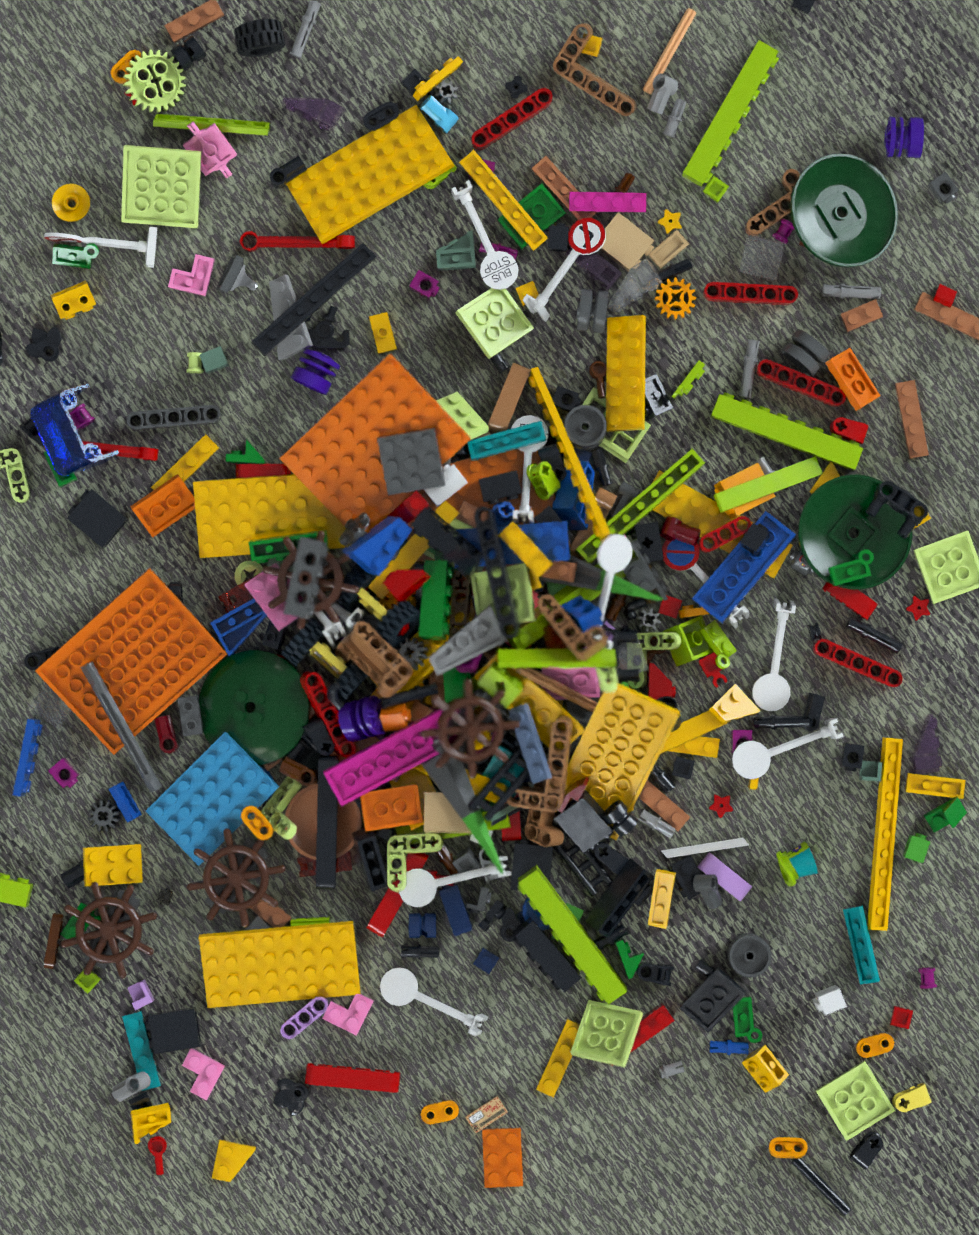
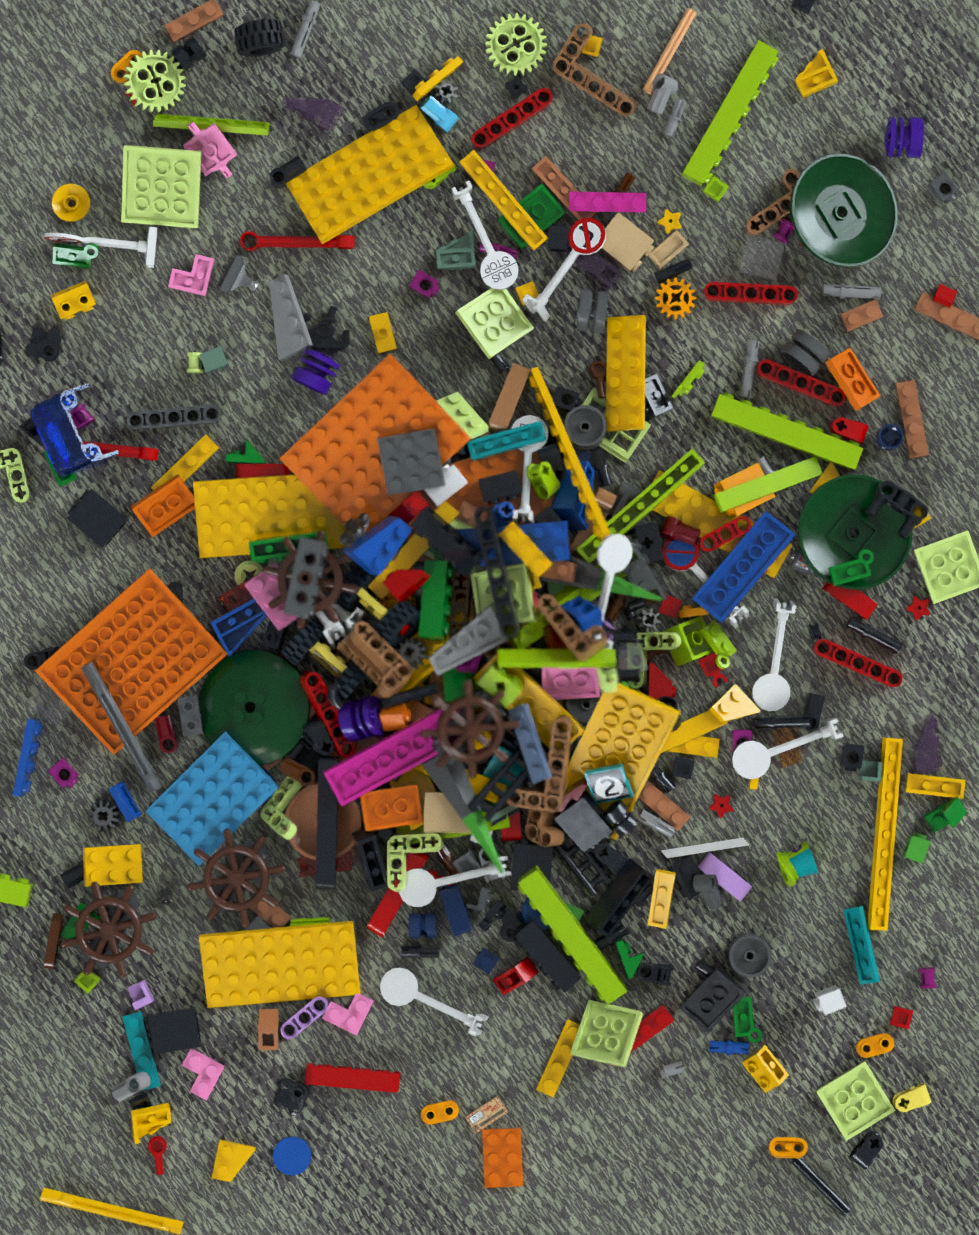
light orange plate [241,806,274,841] -> none
black plate [251,243,376,357] -> none
medium nougat axle [516,668,597,713] -> none
clear slope [607,259,663,312] -> none
black brick [740,523,770,556] -> none
none -> yellow piece [40,1188,184,1235]
none -> nougat slope [258,1008,280,1050]
none -> blue tile [273,1136,311,1176]
none -> yellowish green gear [485,13,547,76]
none -> red slope [493,956,539,995]
none -> slope [584,763,633,804]
none -> clear orange tile [771,728,802,767]
none -> yellow wing [795,49,838,98]
none -> dark blue wheel [875,424,904,451]

